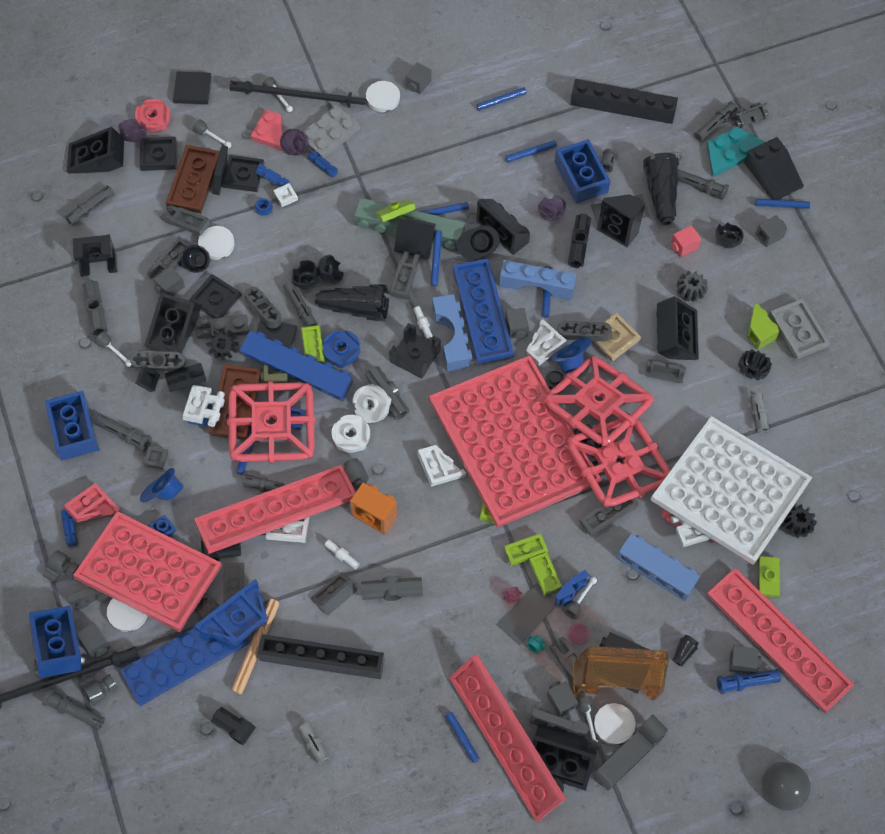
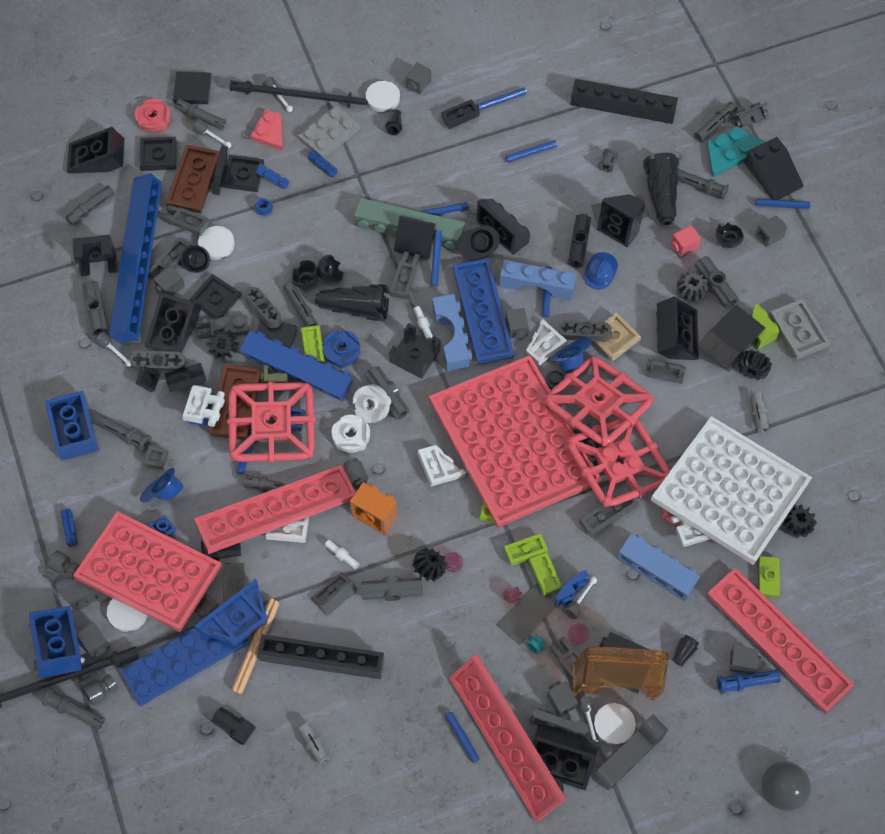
coral wing [64,483,120,522] -> none
clear purple hair [118,119,147,142] -> none
white plate [273,183,298,207] -> none
clear purple hair [280,129,309,156] -> none
lime plate [376,199,416,222] -> none
clear purple hair [537,196,566,222] -> none
blue brick [555,139,610,203] -> none
none -> blue brick [109,173,162,344]
none -> dark grey pin [175,99,226,130]
none -> black cone [385,109,402,135]
none -> black gear [412,547,448,582]
none -> black plate [441,99,480,129]
none -> clear pink plate [444,552,463,572]
none -> blue piece [584,252,618,290]
none -> dark grey piece [695,256,739,308]
none -> black slope [698,305,766,371]

